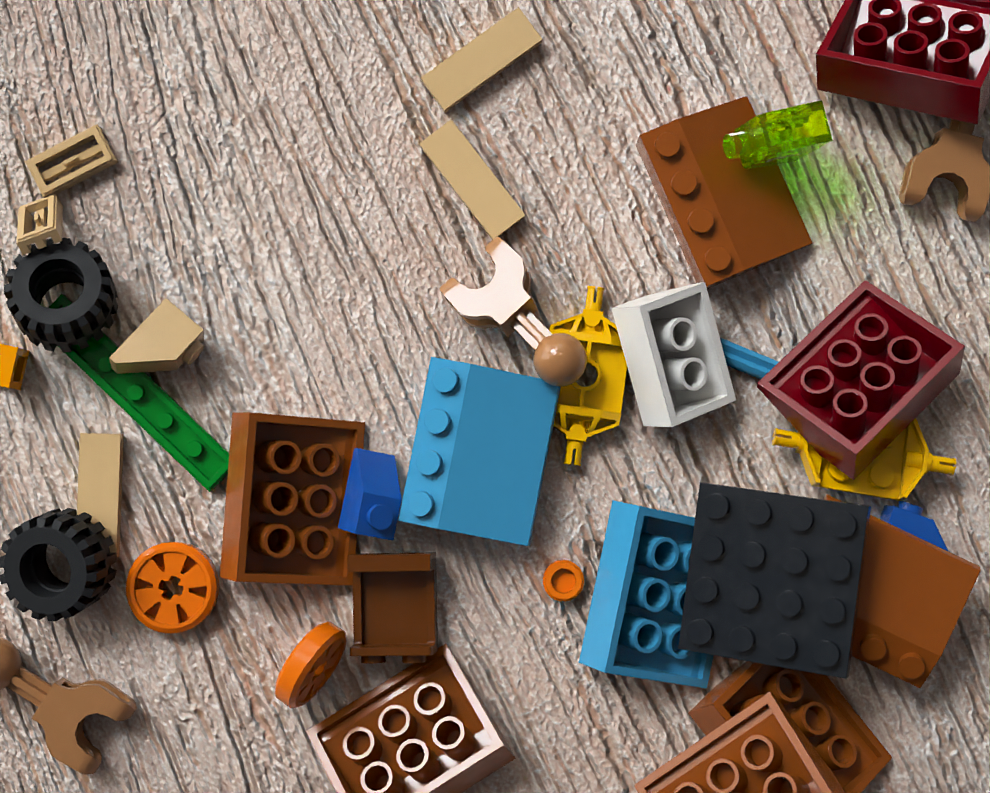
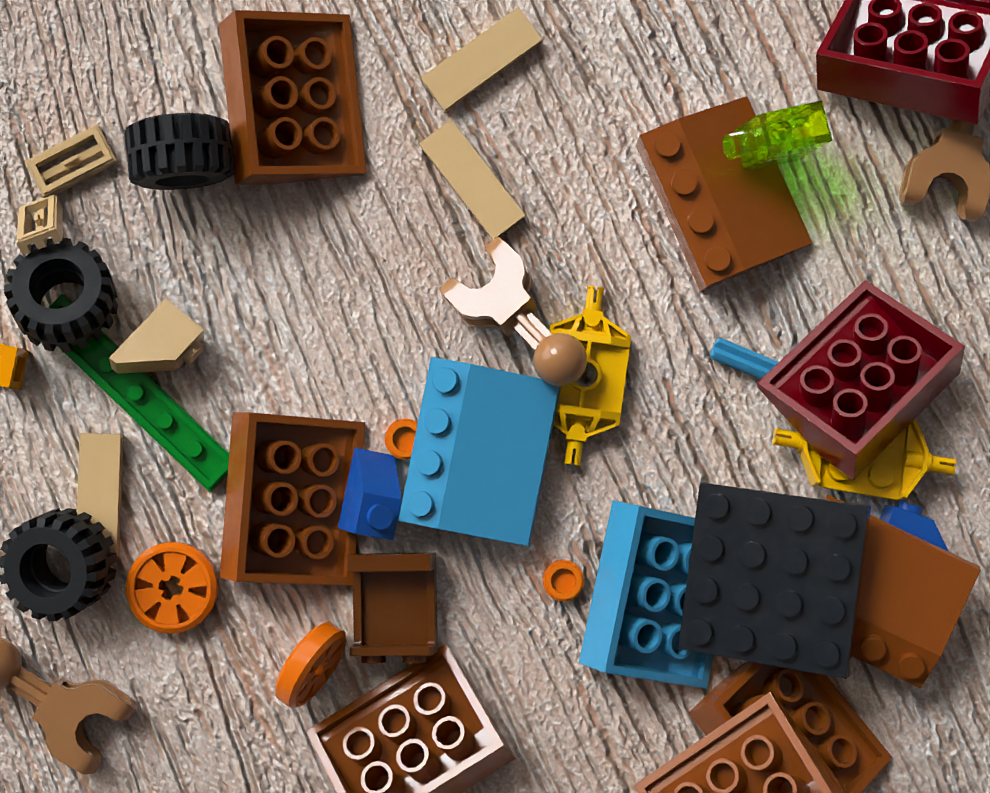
white slope [611,282,736,427] -> none
none -> black tyre [124,113,234,190]
none -> dark orange slope [219,10,367,185]
none -> orange tile [385,419,418,460]

